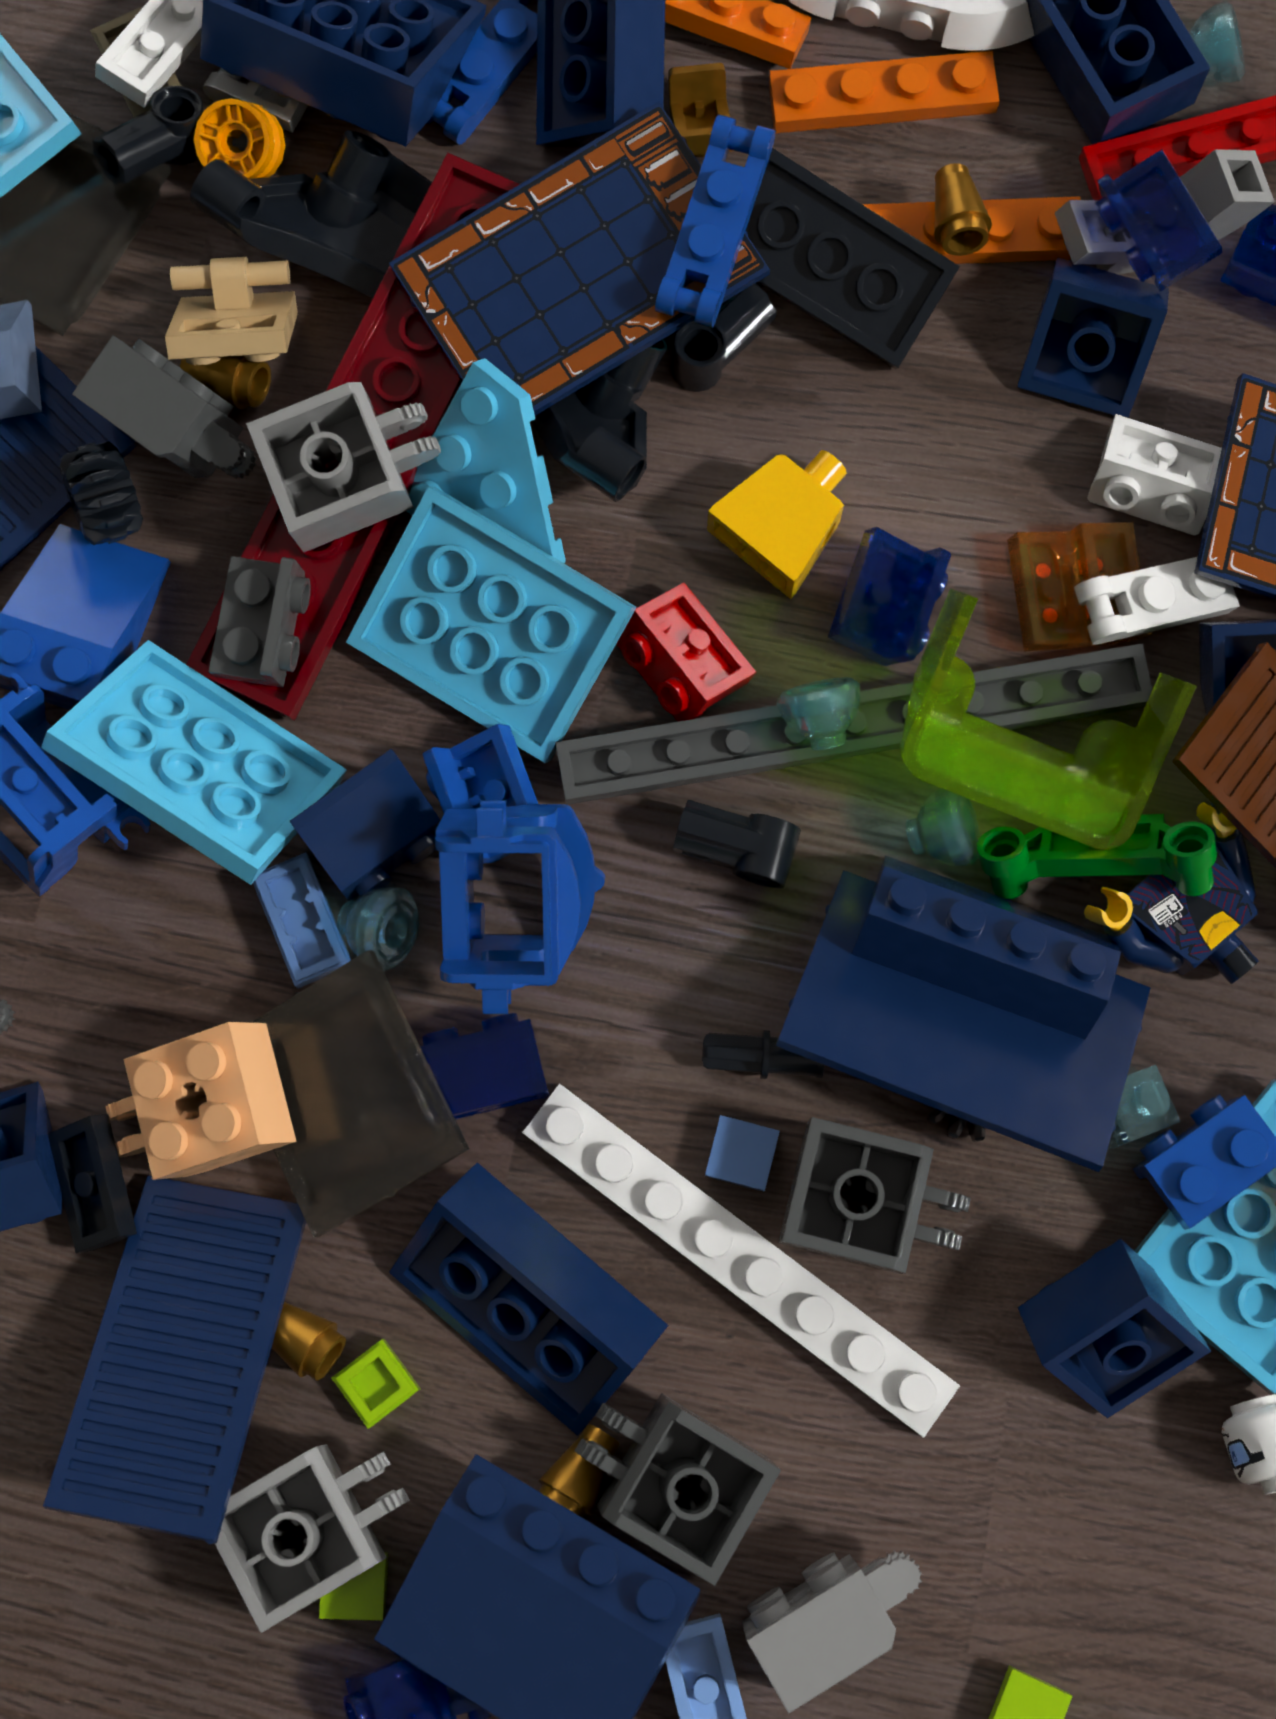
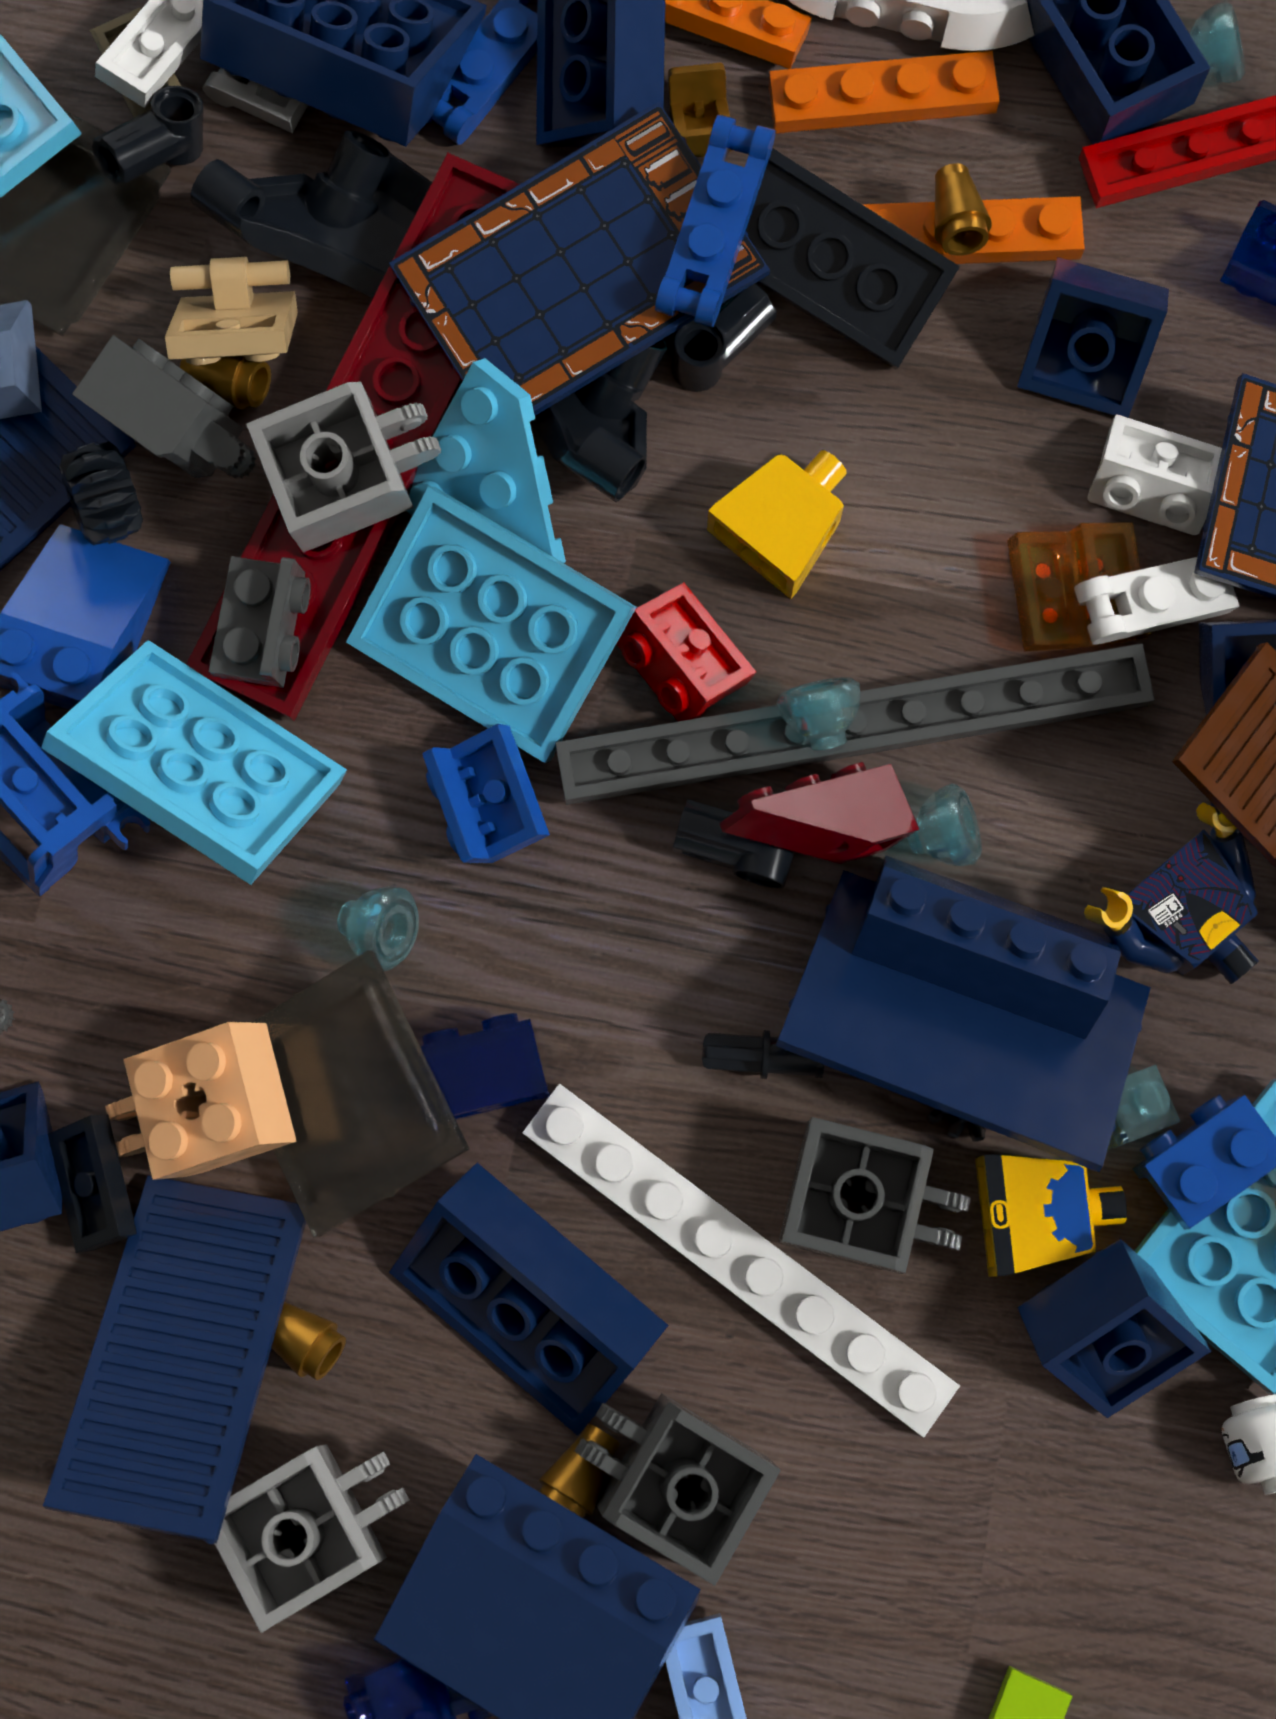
light orange wheel [194,98,286,179] -> none
medium blue plate [253,852,354,989] -> none
dark blue slope [289,748,441,902] -> none
lime tile [319,1552,388,1621] -> none
lime tile [331,1339,421,1429] -> none
blue animal [435,800,605,1014] -> none
medium blue tile [705,1115,780,1192] -> none
light grey hinge [741,1550,922,1714] -> none
clear blue bracket [828,527,951,666] -> none
clear neon green windscreen [900,588,1197,850] -> none
green plate [977,814,1217,899] -> none
light grey arch [1055,149,1275,274] -> none
clear blue bracket [1095,149,1223,292] -> none
none -> slope [719,762,920,864]
none -> torso [975,1154,1127,1277]

